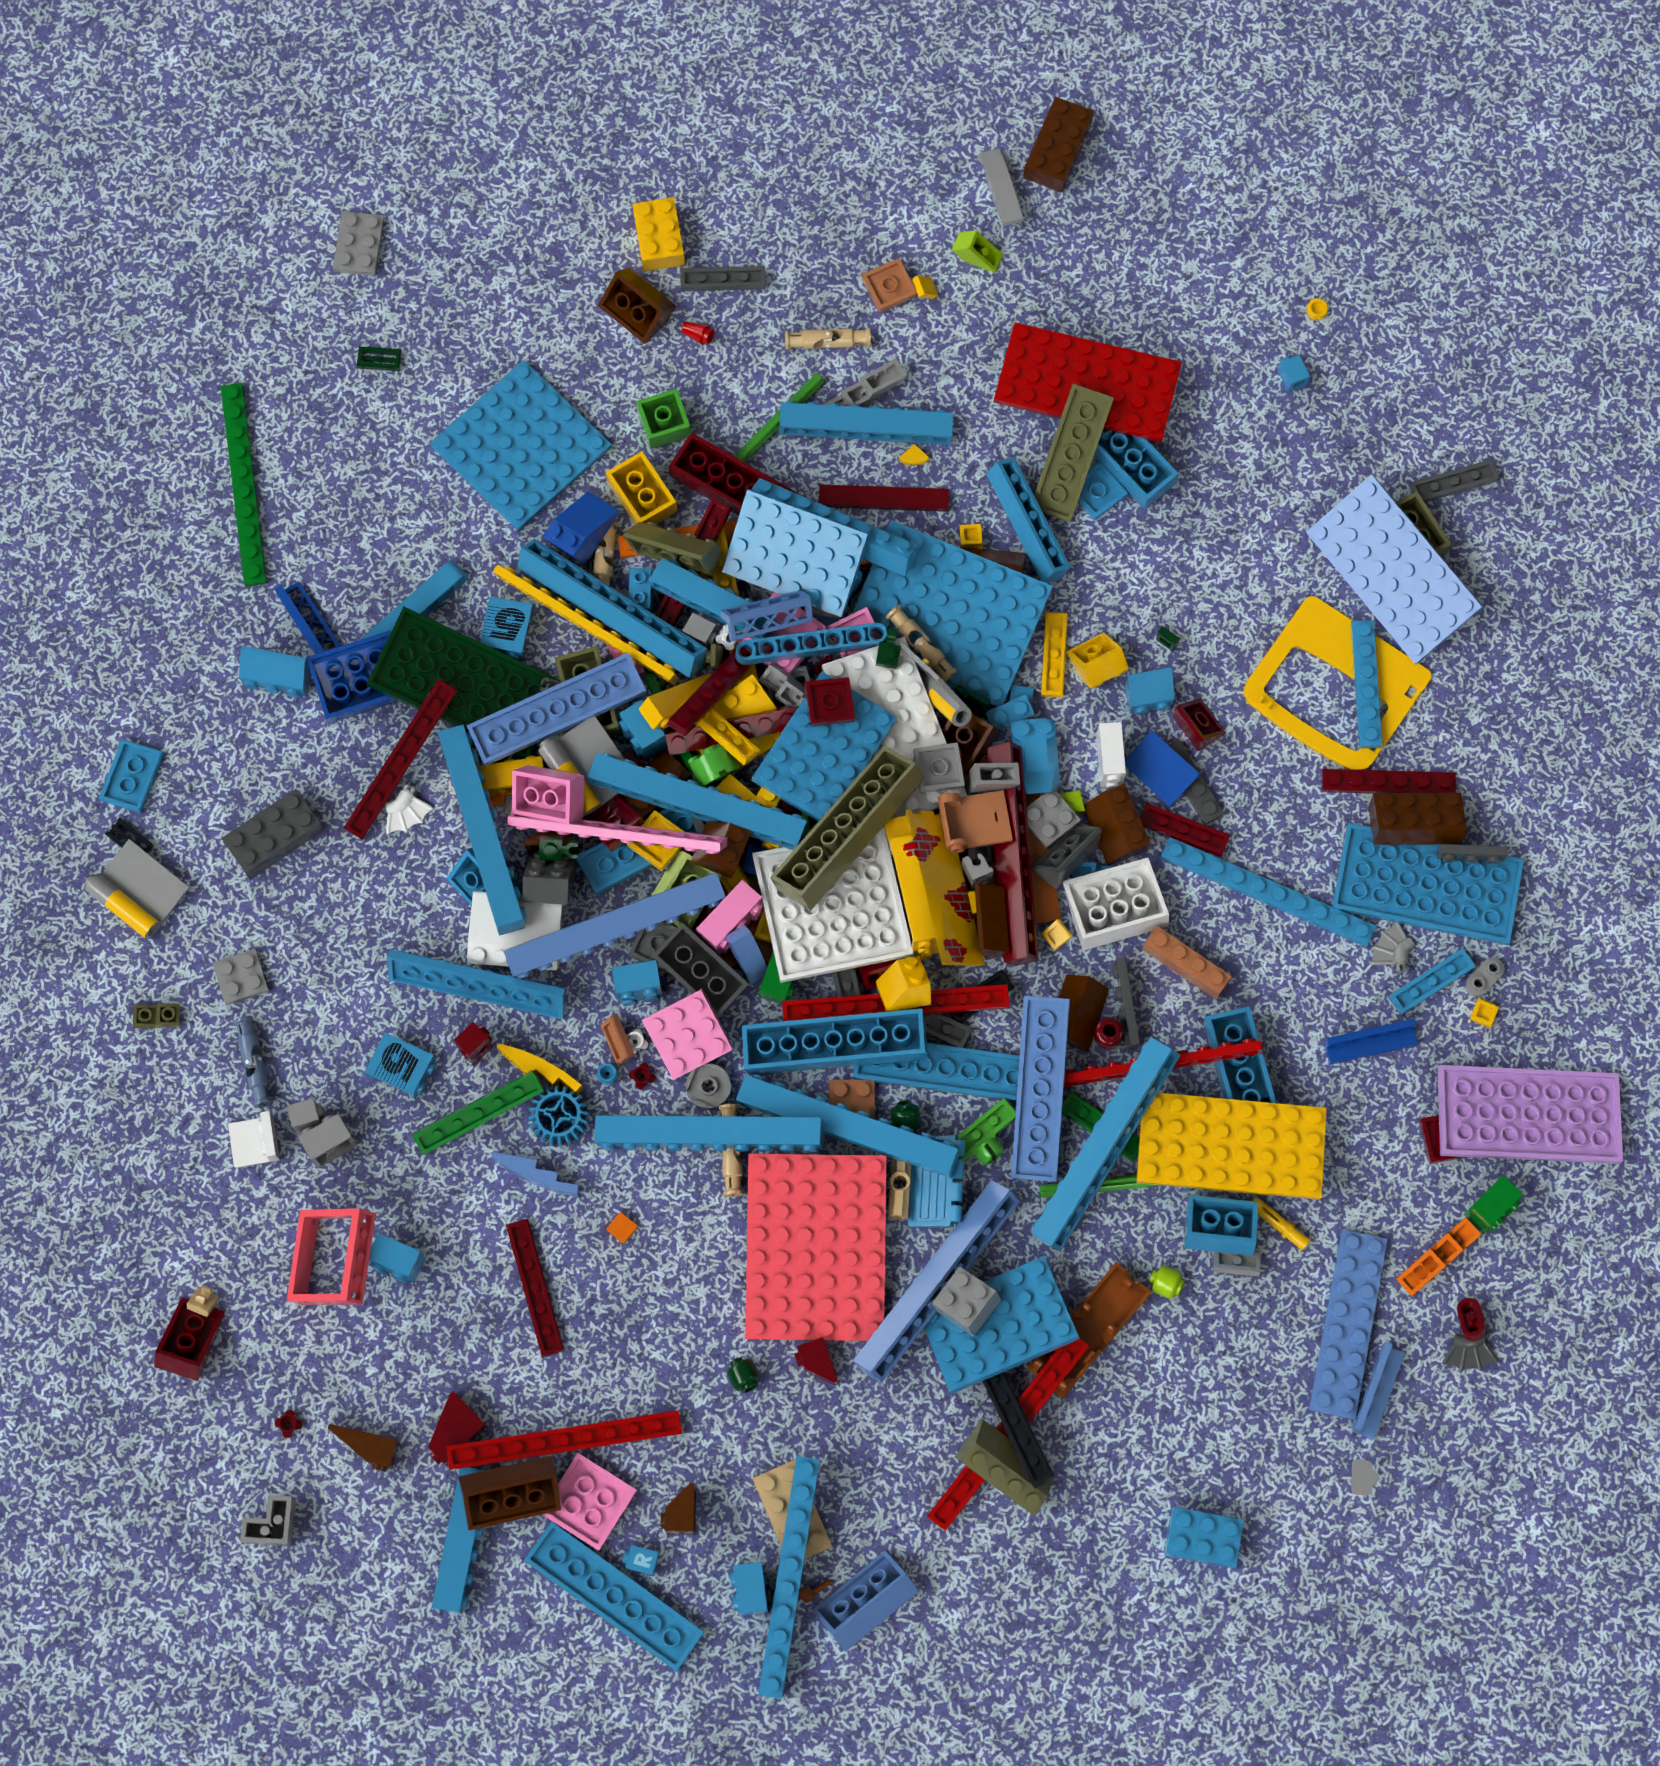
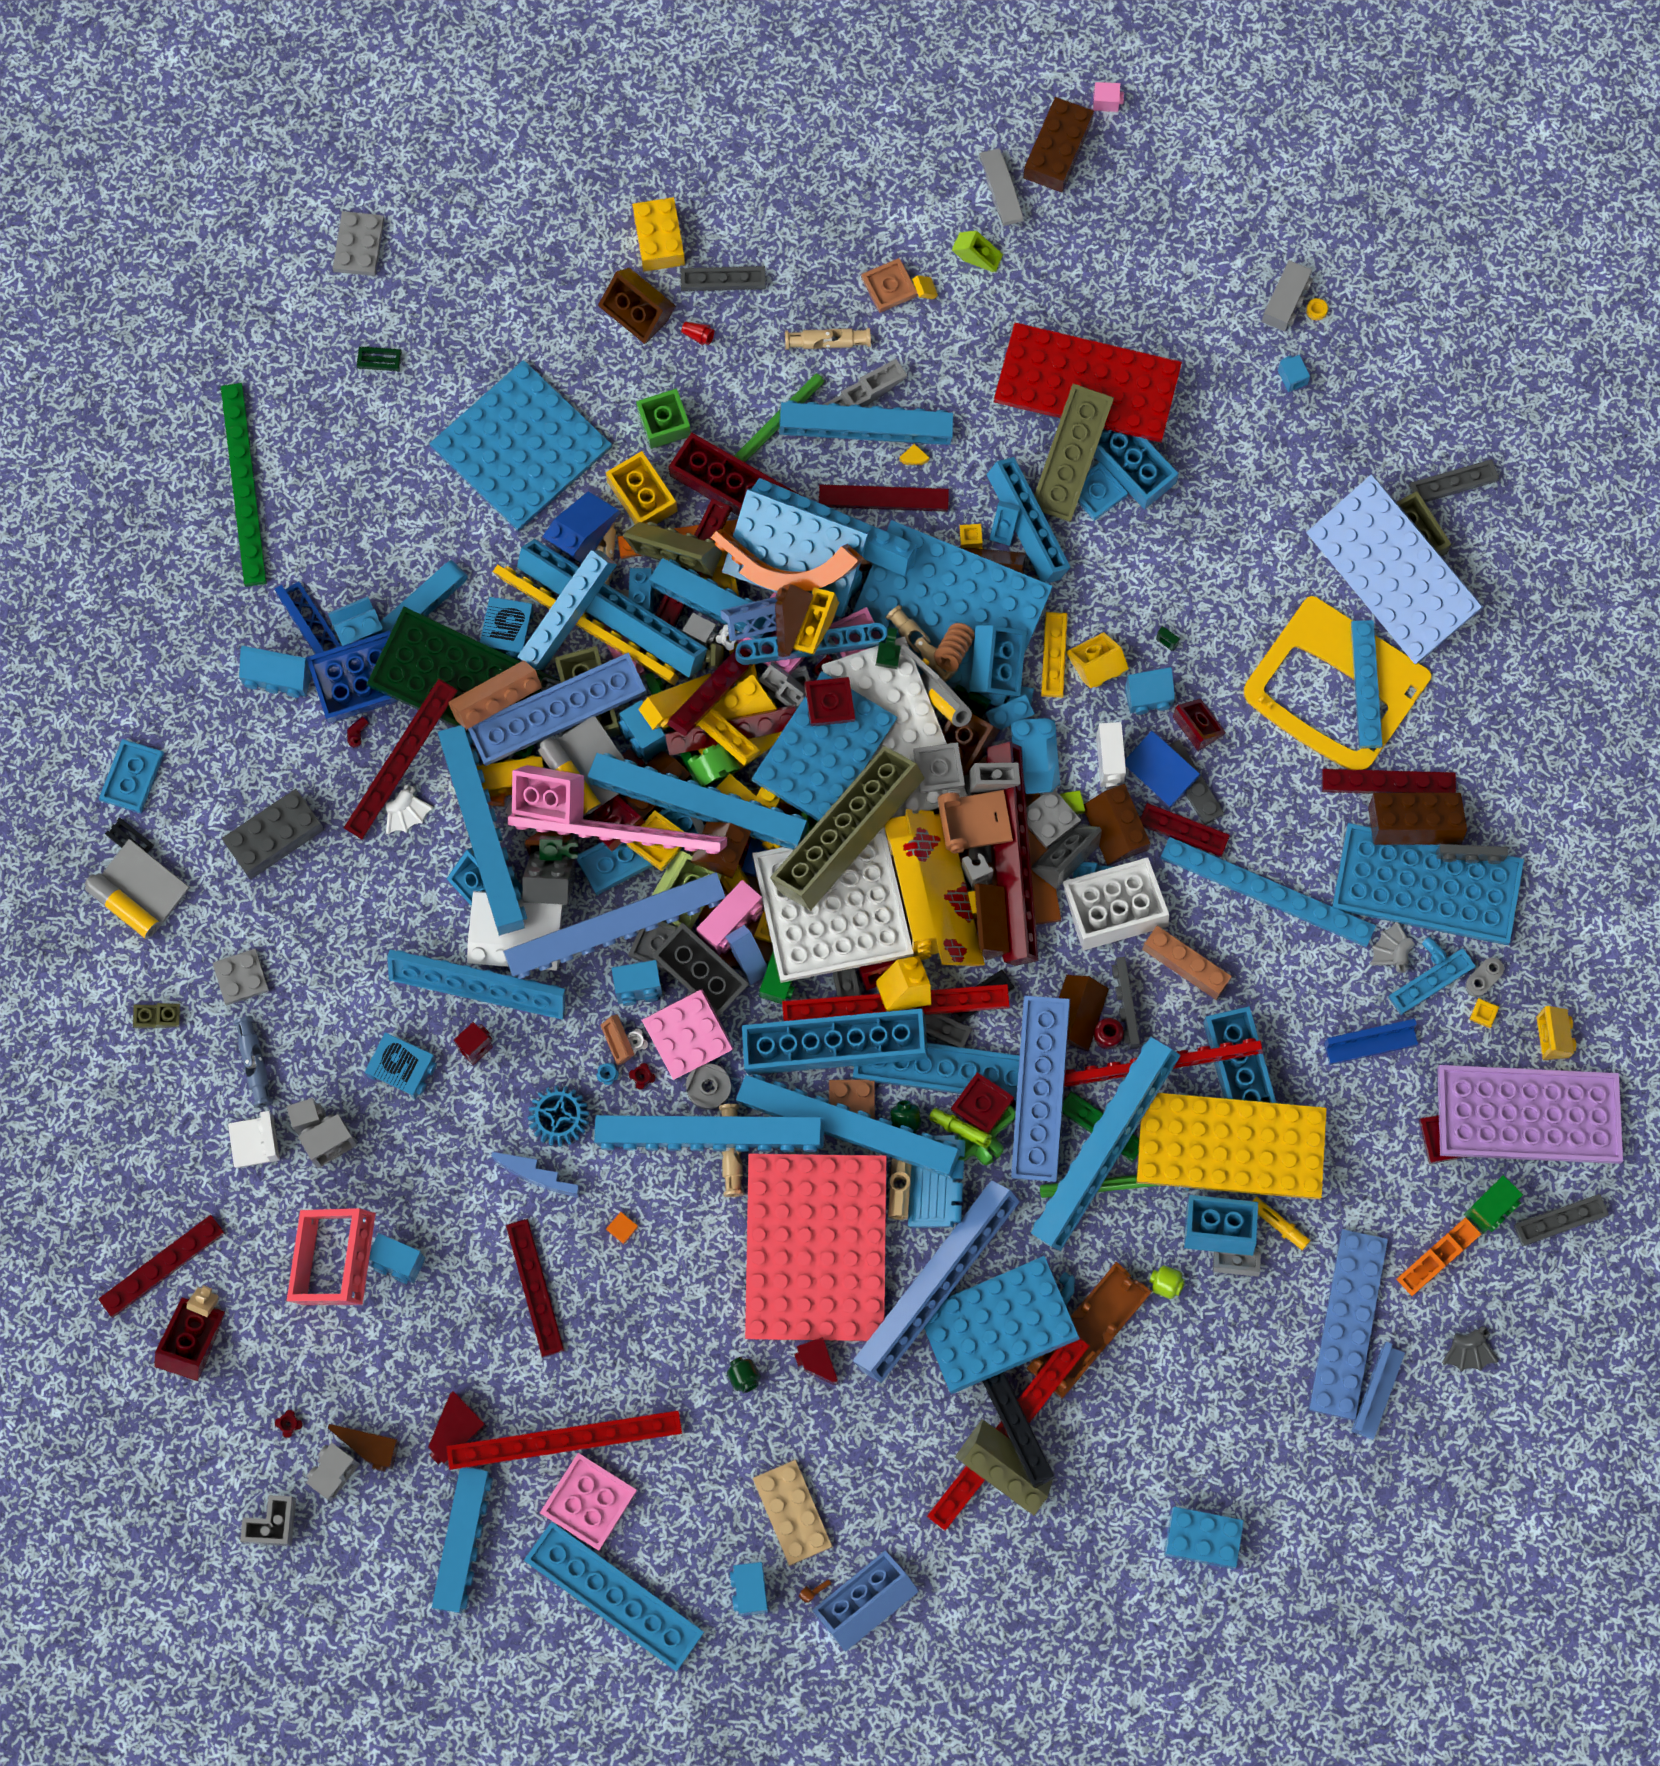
green plate [412,1070,544,1155] -> none
reddish brown slope [458,1456,561,1531] -> none
yellow slope [496,1043,583,1096] -> none
dark azure brick [622,1545,660,1577] -> none
reddish brown slope [660,1483,696,1535] -> none
dark azure brick [758,1456,820,1699] -> none
light grey brick [932,1266,1001,1337] -> none
yellow tile [1041,919,1073,951] -> none
light grey sticker [1351,1459,1380,1495] -> none
dark red plate [1457,1298,1486,1341] -> none
none -> dark red plate [98,1214,225,1318]
none -> light grey brick [306,1443,360,1502]
none -> dark azure panel [328,596,383,646]
none -> dark red arm [347,716,369,748]
none -> nougat brick [448,661,542,730]
none -> brick [517,550,617,670]
none -> arch [711,529,864,591]
none -> reddish brown slope [775,584,813,657]
none -> yellow slope [793,587,839,655]
none -> lime pin [929,1108,992,1148]
none -> nougat piece [934,623,975,672]
none -> dark red plate [951,1072,1015,1134]
none -> dark azure slope [970,625,1026,697]
none -> dark azure plate [989,501,1020,546]
none -> dark azure arm [1059,1272,1075,1305]
none -> bright pink brick [1093,82,1124,112]
none -> light grey brick [1262,260,1313,332]
none -> dark azure arm [1422,937,1447,964]
none -> dark grey plate [1513,1194,1609,1247]
none -> yellow slope [1536,1006,1576,1060]

